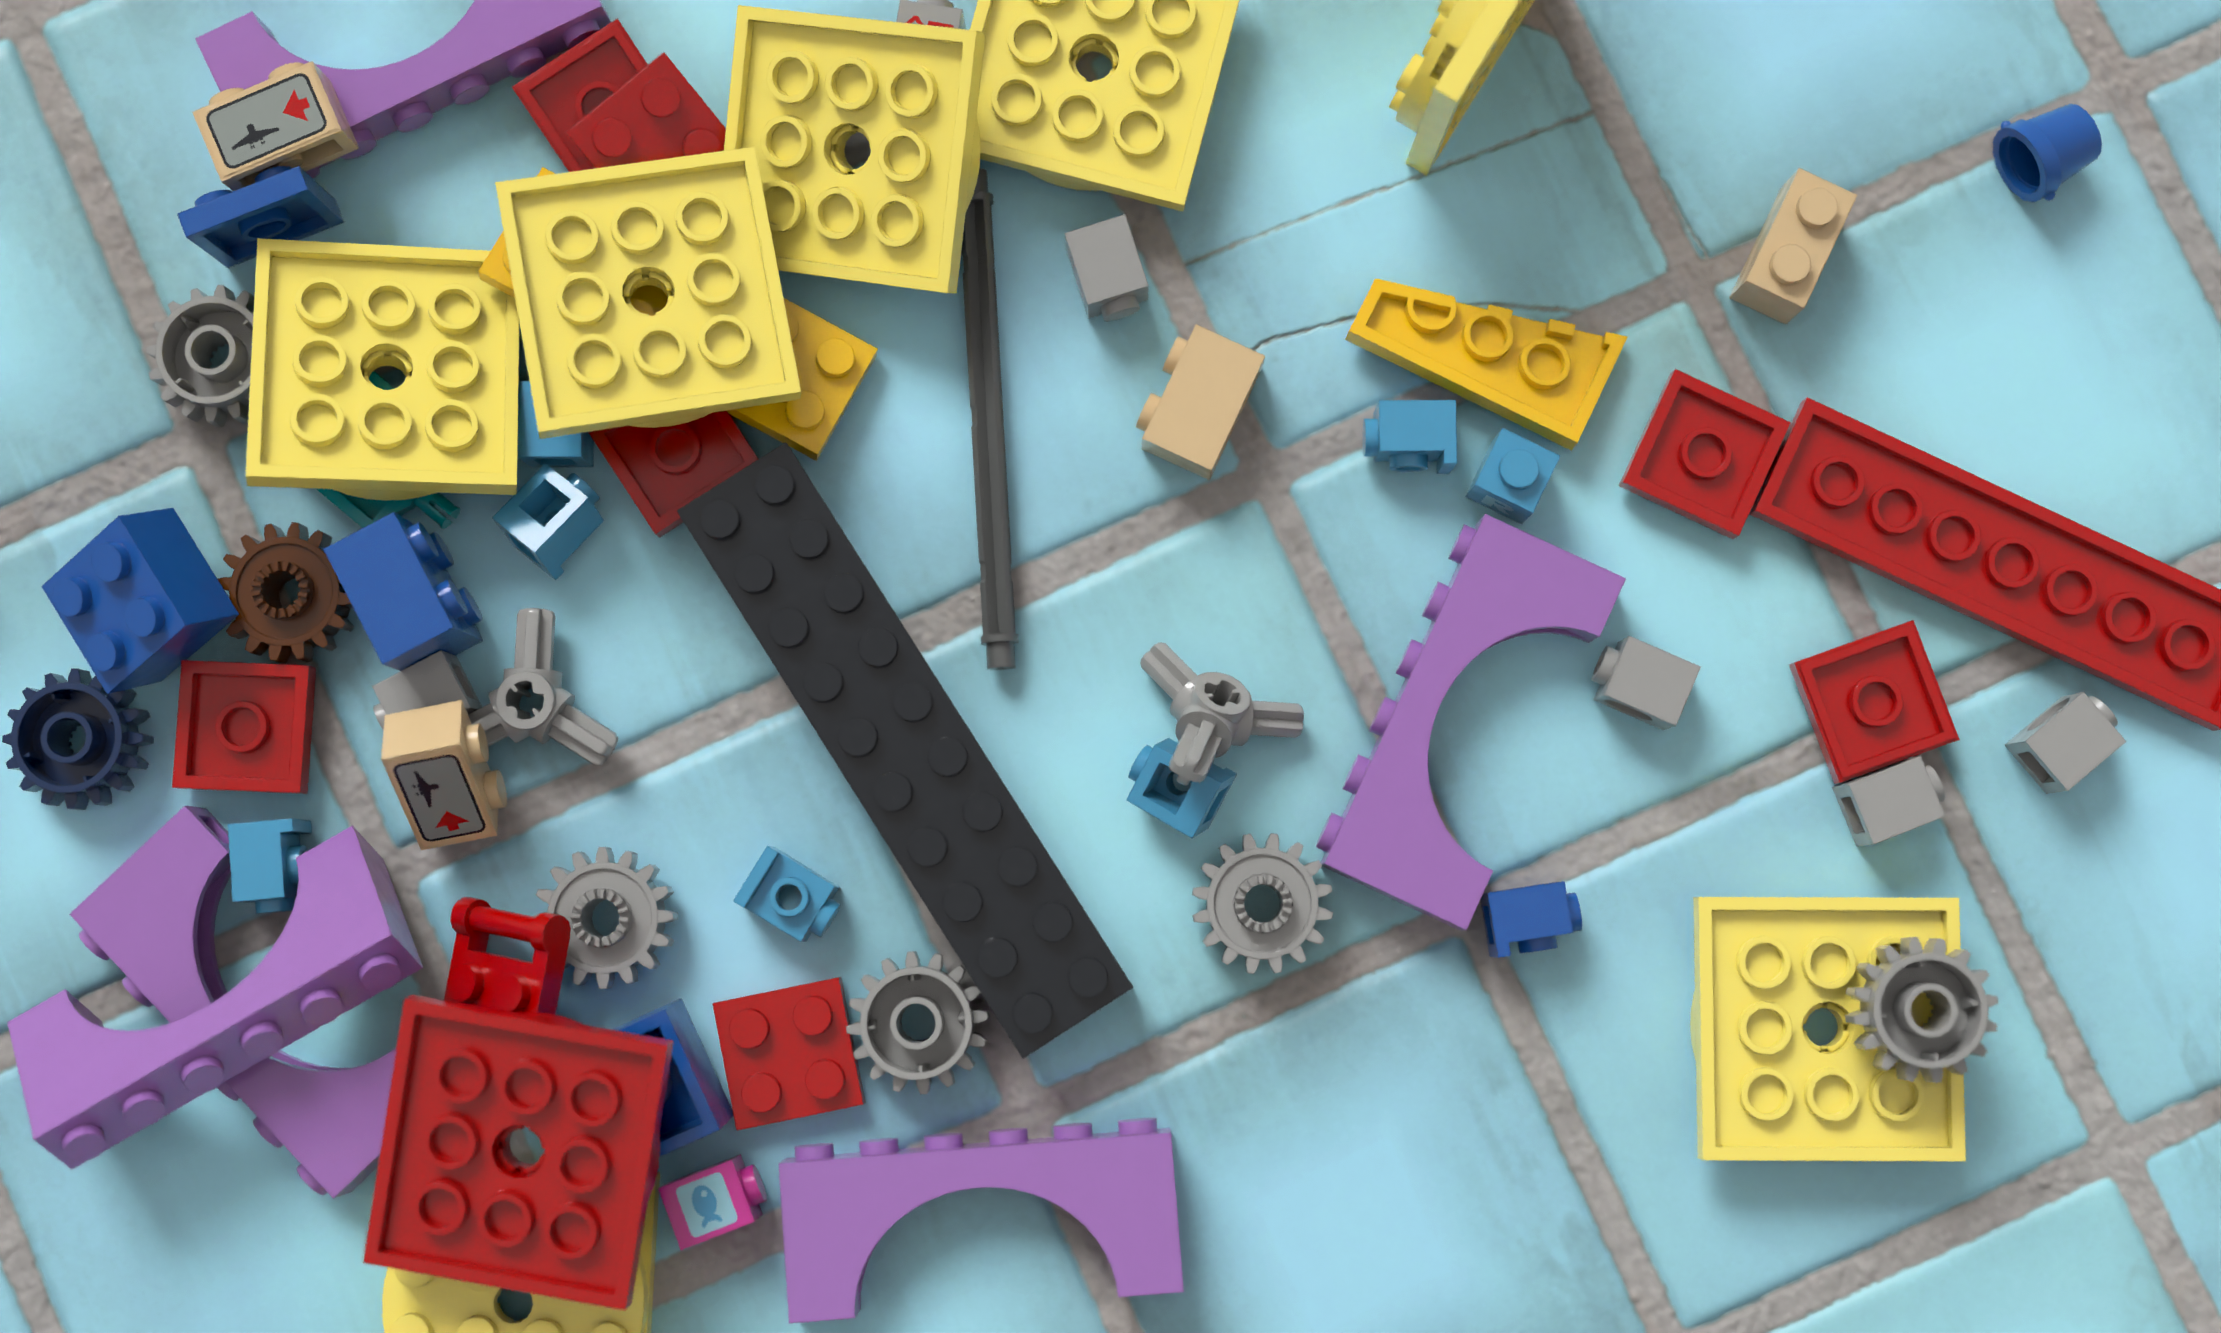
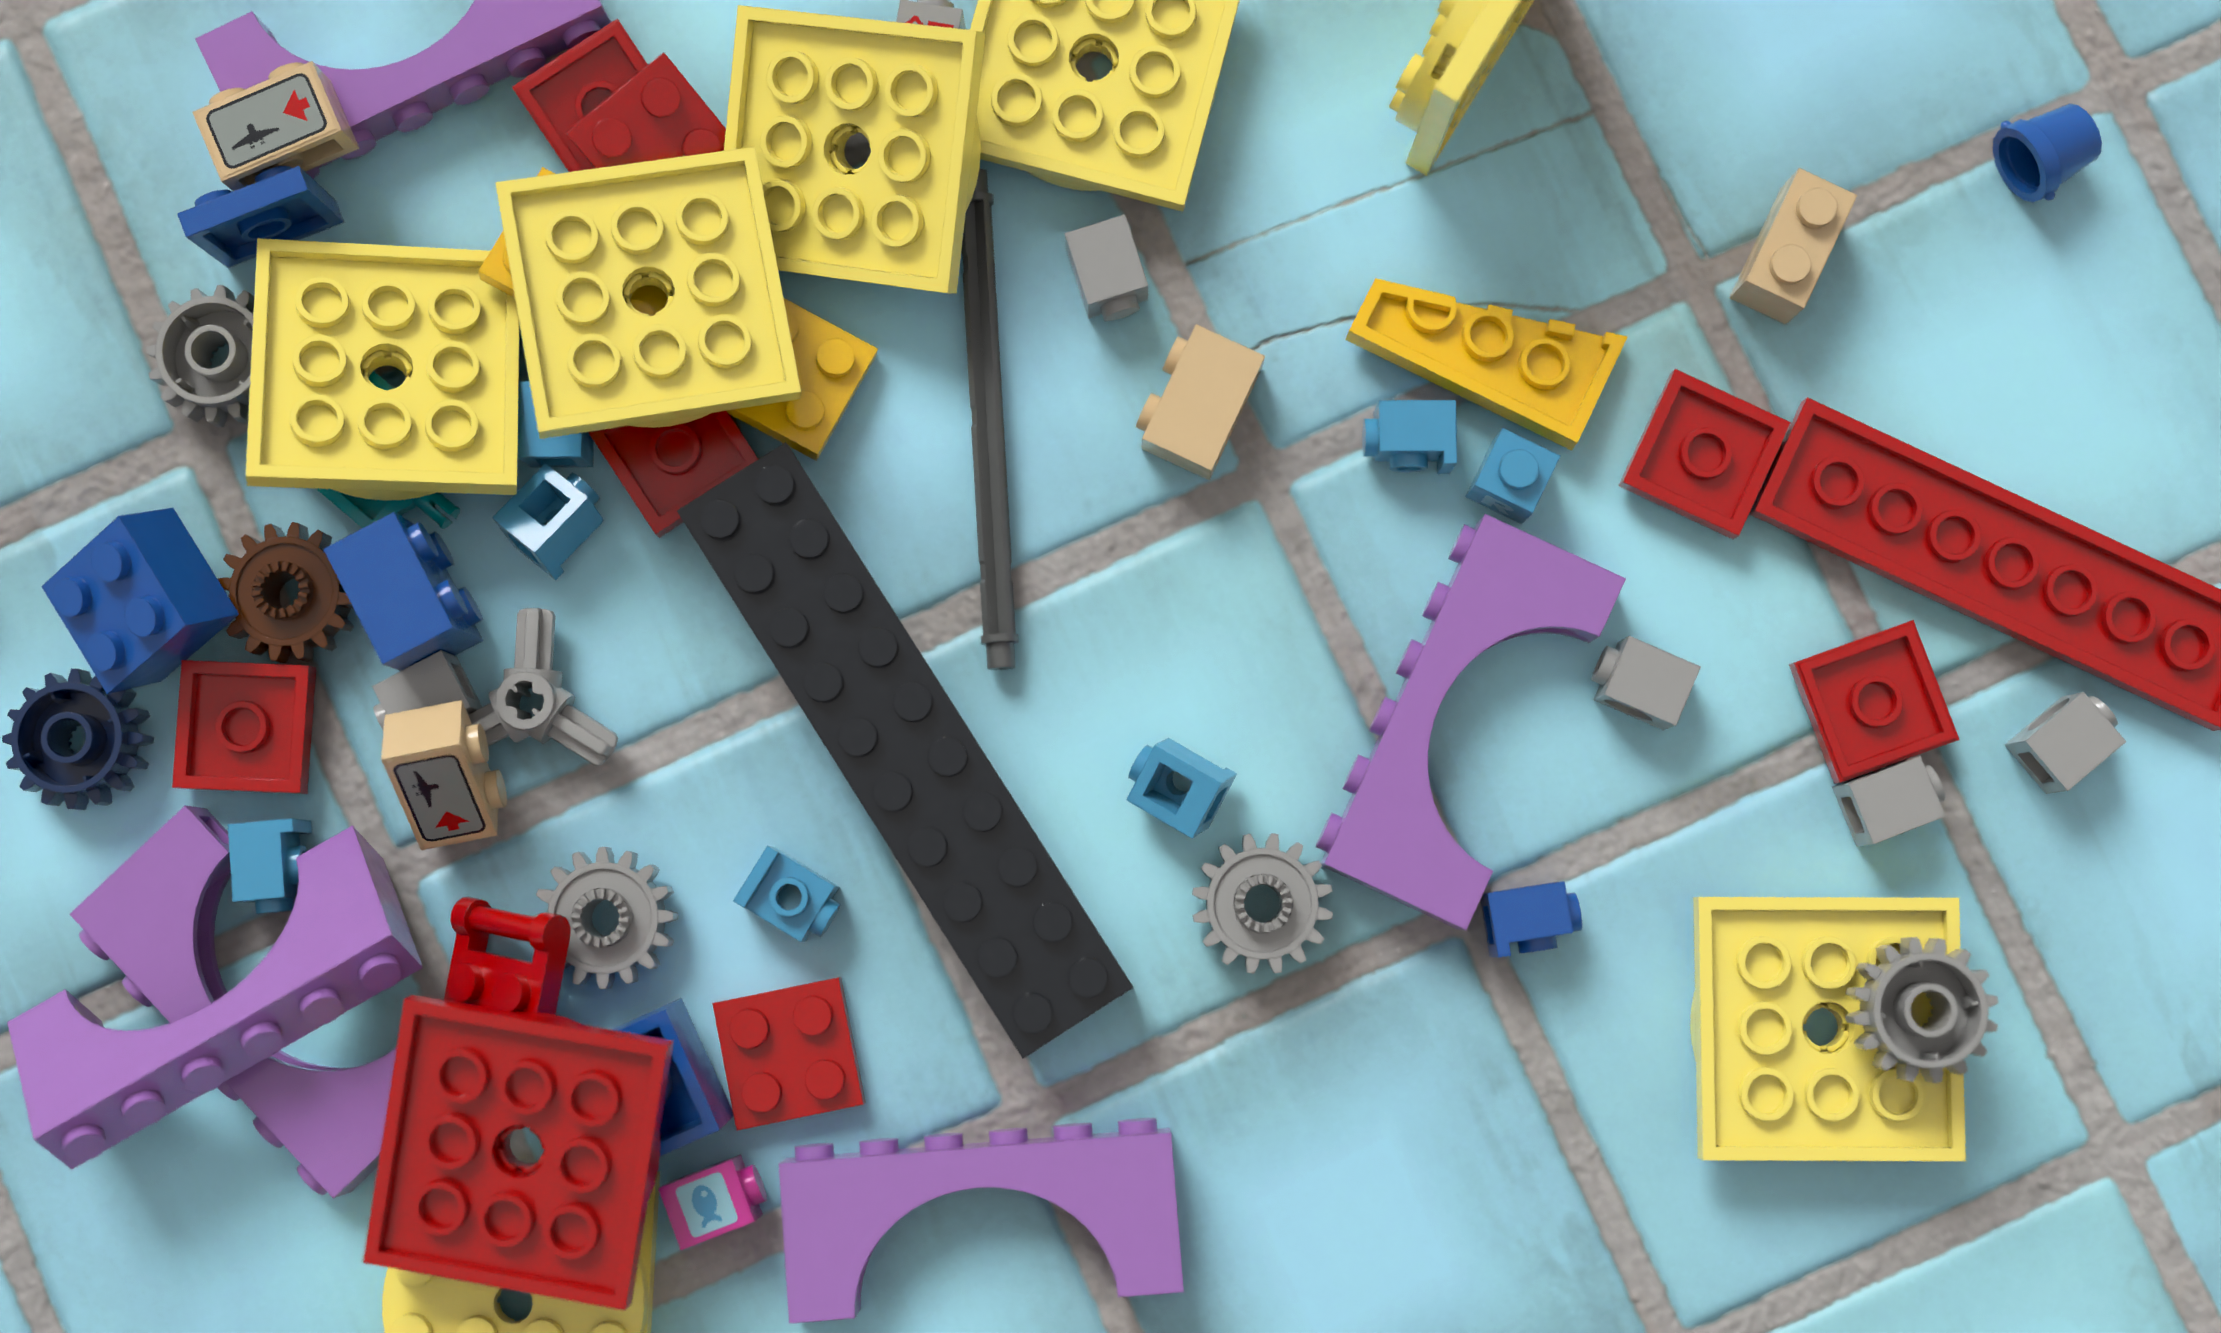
light grey gear [846,951,990,1094] -> none
light grey bush [1140,642,1304,786] -> none

